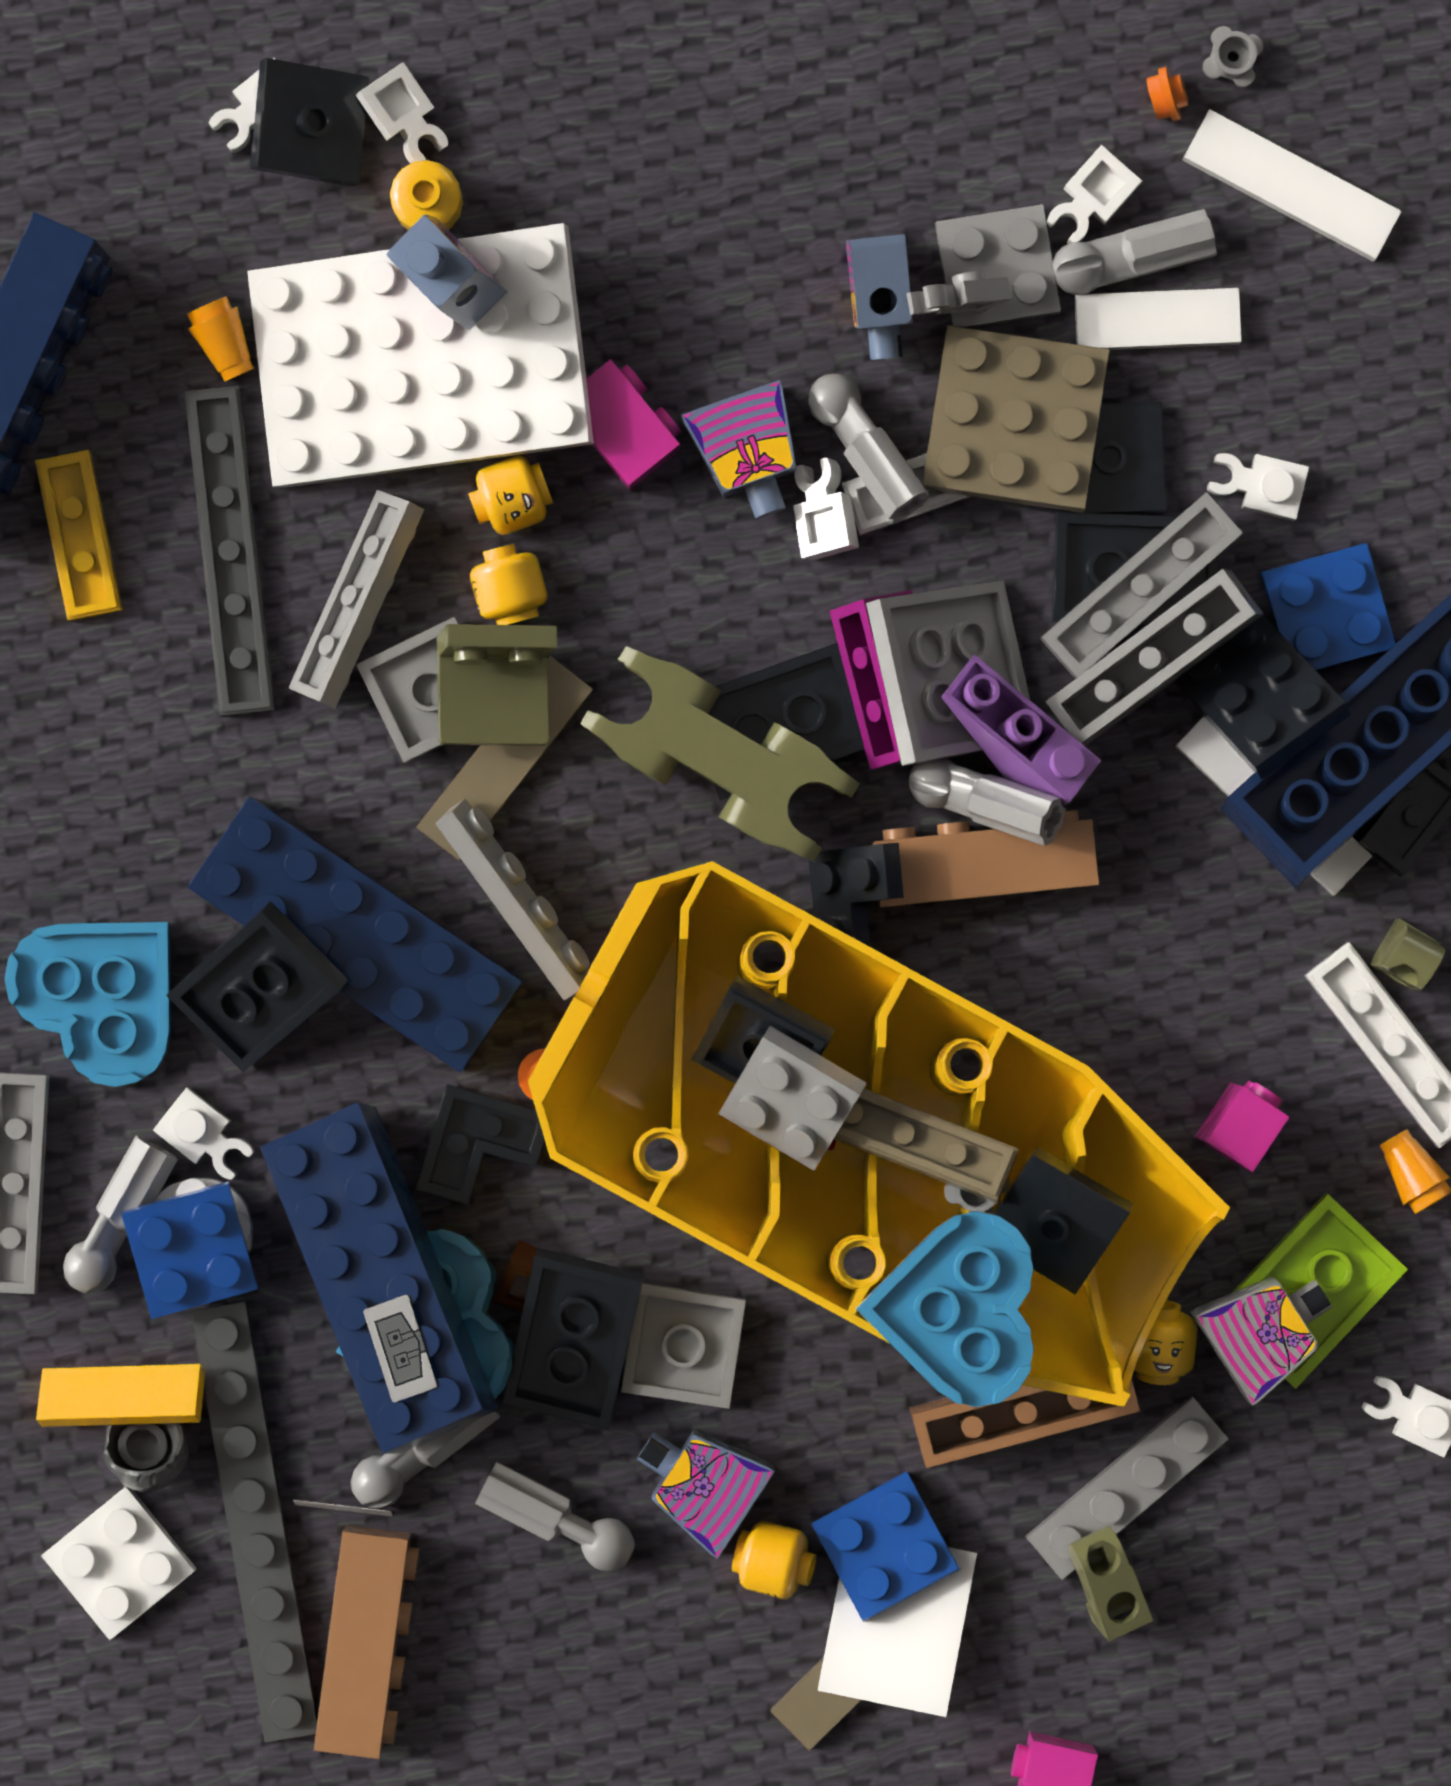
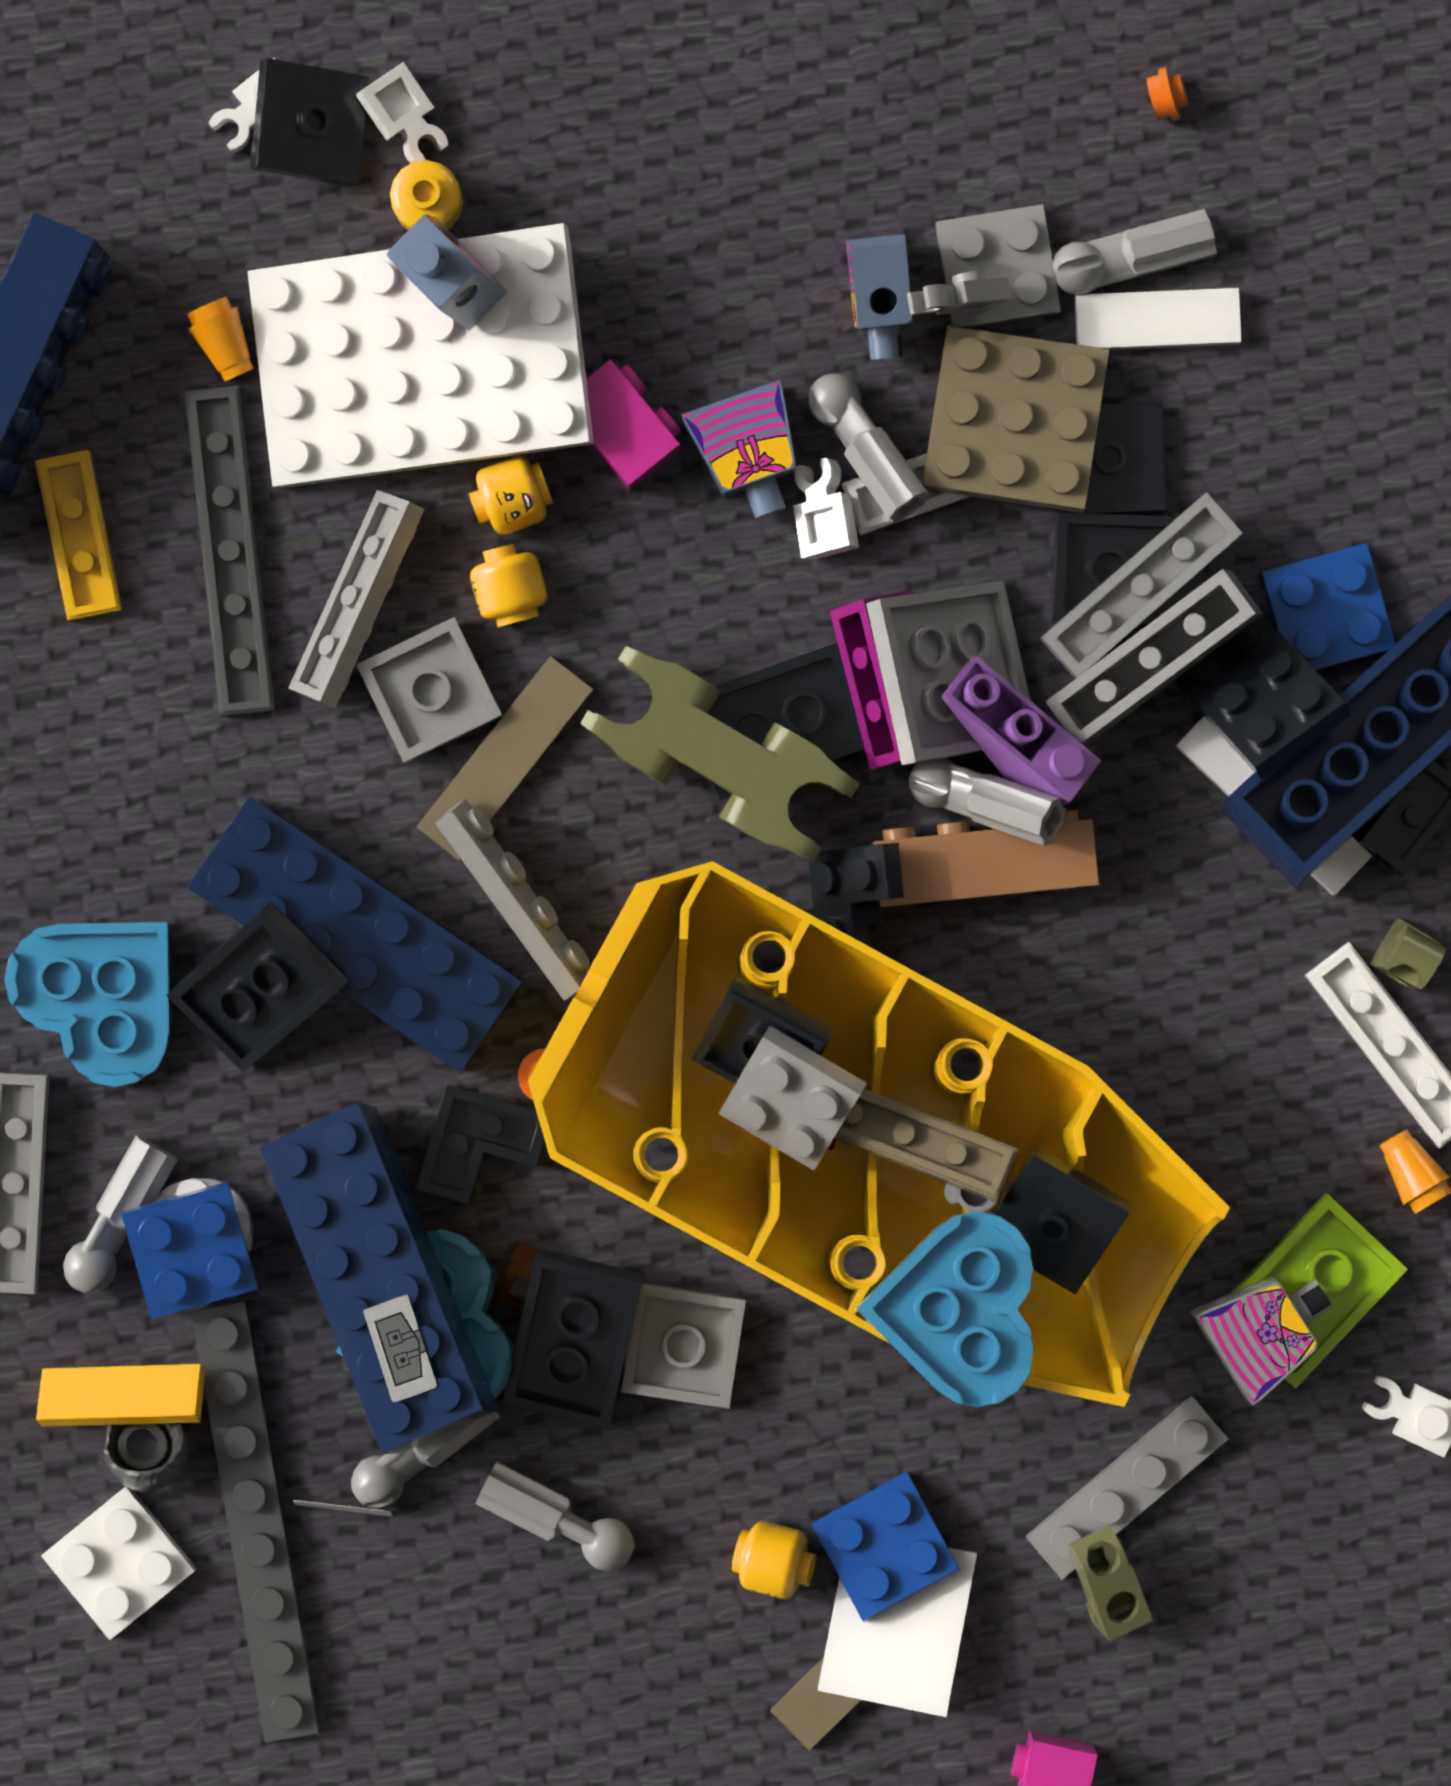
white plate [153,1087,255,1180] -> none
medium nougat brick [314,1525,420,1759] -> none
olive bracket [437,624,557,746] -> none
torso [636,1429,775,1559] -> none
medium nougat brick [909,1378,1140,1468] -> none
white plate [1046,145,1142,244] -> none
yellow head [1134,1300,1198,1385] -> none
white tile [1182,109,1401,262] -> none
dark pink brick [1194,1080,1289,1173] -> none
light grey plate [1202,26,1263,87] -> none
white plate [1207,453,1309,521] -> none

